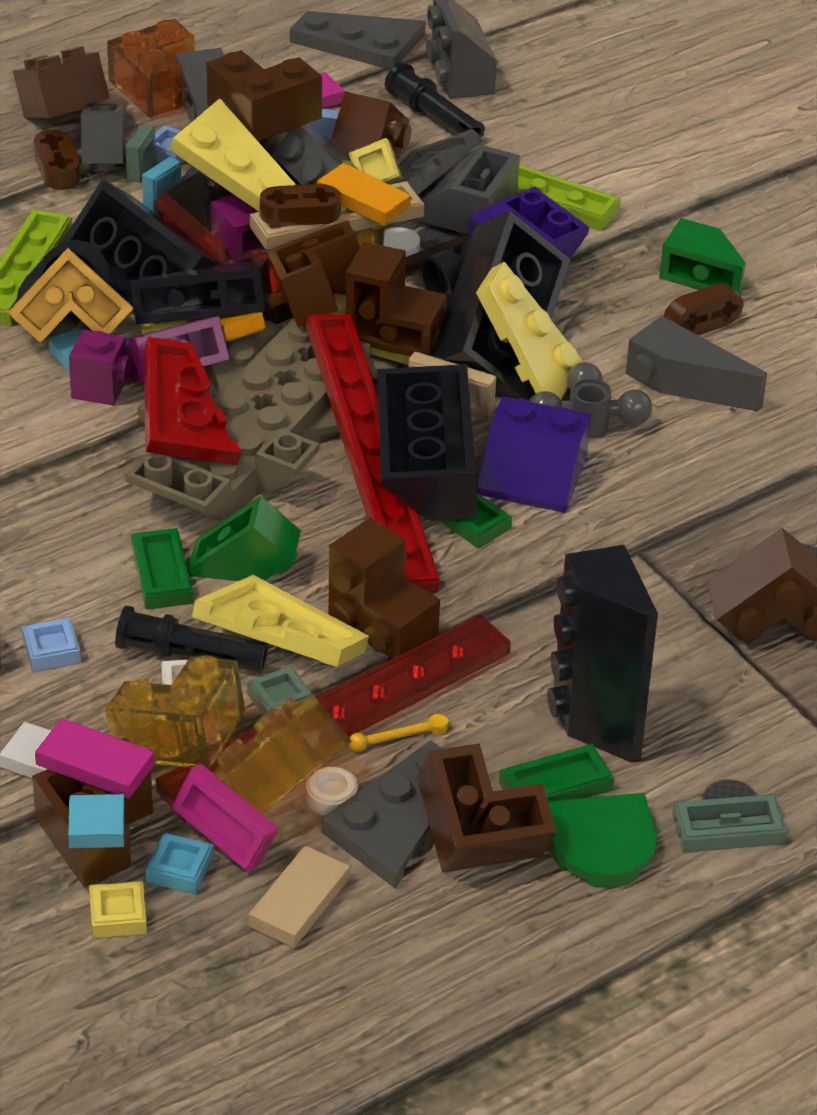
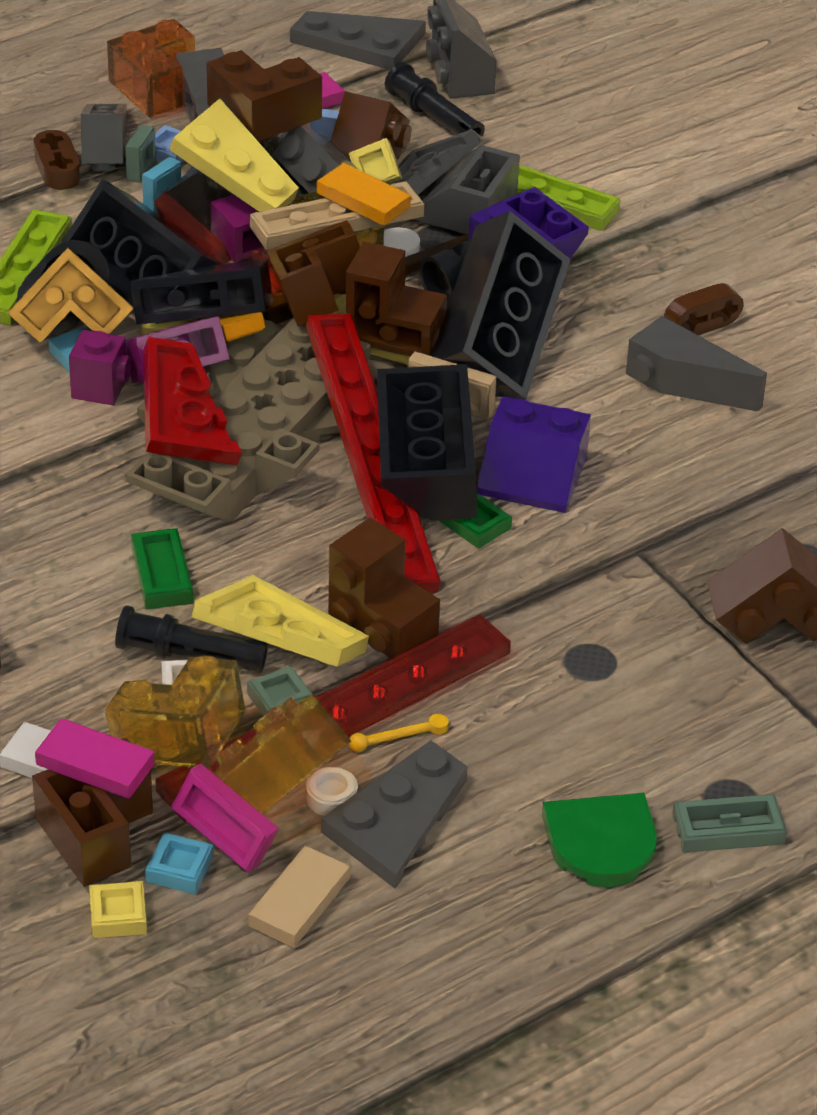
reddish brown brick [12,46,110,118] -> none
light blue tile [22,618,81,672] -> none
medium azure tile [68,794,125,848] -> none
green slope [188,496,301,581] -> none
reddish brown beam [259,184,341,226] -> none
reddish brown brick [417,743,557,873] -> none
light yellow wing [476,262,583,400] -> none
green tile [499,744,614,801] -> none
dark grey piece [529,362,652,438] -> none
black slope [547,545,658,763] -> none
green slope [659,218,746,296] -> none

